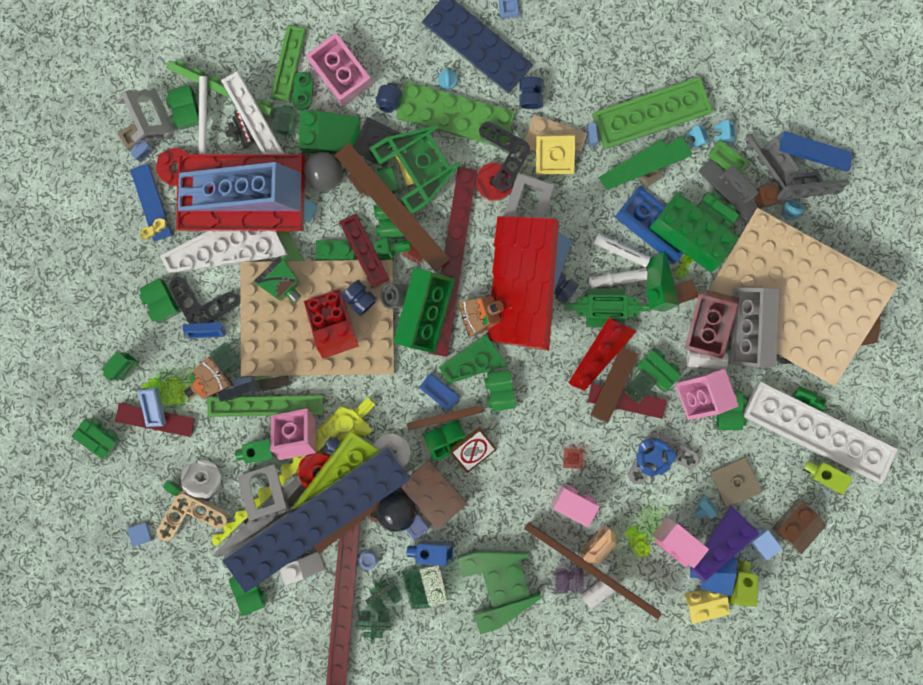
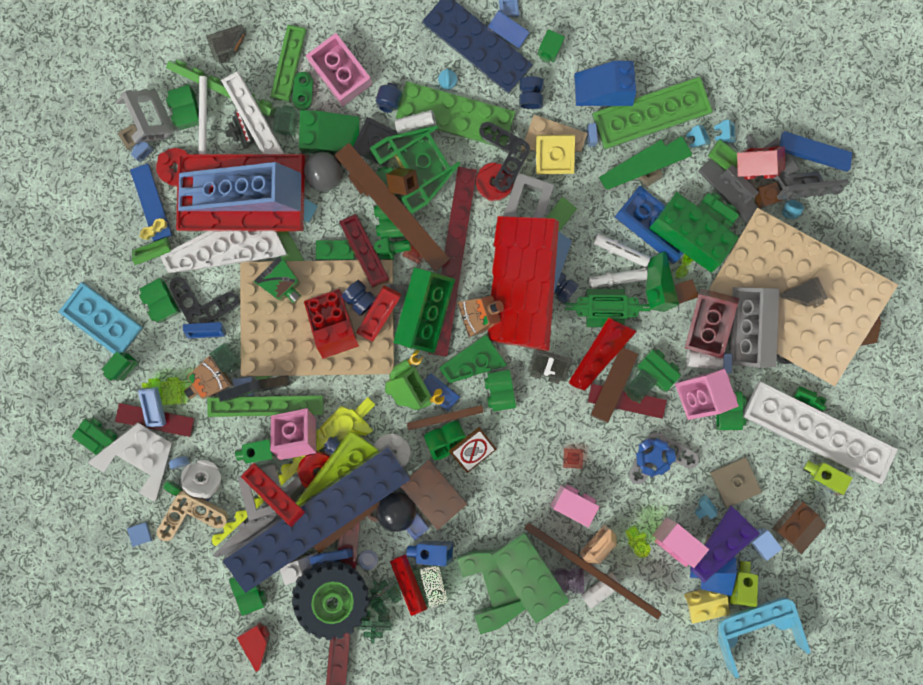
none -> medium azure tile [59,282,143,354]
none -> white wing [88,423,172,502]
none -> bright green tile [132,237,171,265]
none -> medium blue tile [169,456,190,470]
none -> clear smoke slope [206,24,247,63]
none -> red slope [237,622,270,672]
none -> red tile [240,463,305,527]
none -> black wheel [292,560,370,640]
none -> blue tile [310,548,353,565]
none -> red plate [356,285,401,342]
none -> bright green torso [385,350,445,410]
none -> reddish brown brick [386,167,419,195]
none -> red tile [390,554,428,616]
none -> white axle [395,110,437,134]
none -> tile [488,11,530,48]
none -> green brick [491,531,570,624]
none -> clear smoke slope [526,349,572,385]
none -> green brick [537,29,565,63]
none -> bright green tile [546,197,577,232]
none -> blue slope [574,61,636,106]
none -> medium azure windscreen [718,597,811,678]
none -> medium blue tile [722,354,732,373]
none -> brick [737,146,786,179]
none -> clear smoke slope [779,277,828,308]

